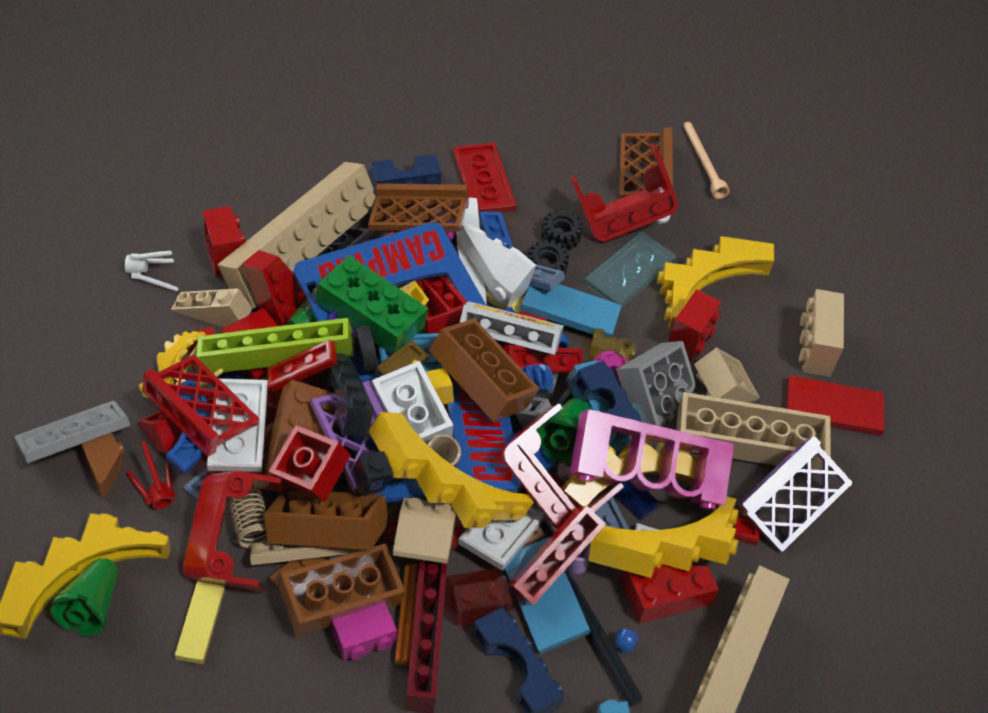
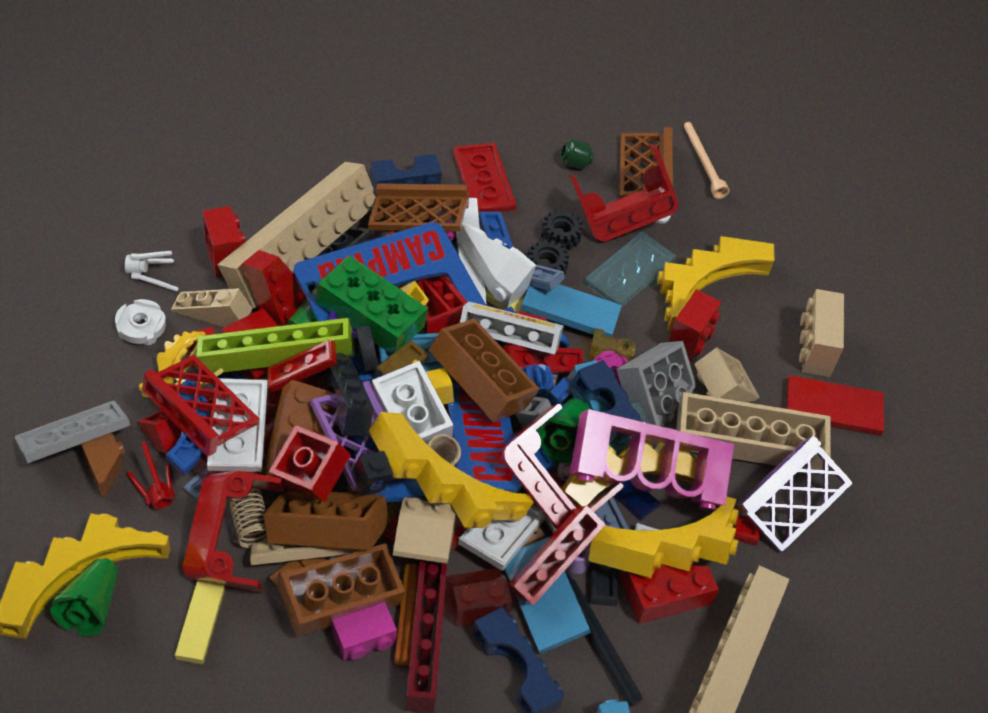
blue hinge [615,629,639,652] -> none
none -> white plate [115,299,166,345]
none -> blue plate [545,377,572,407]
none -> dark green head [560,139,594,170]
none -> black tile [590,561,618,606]

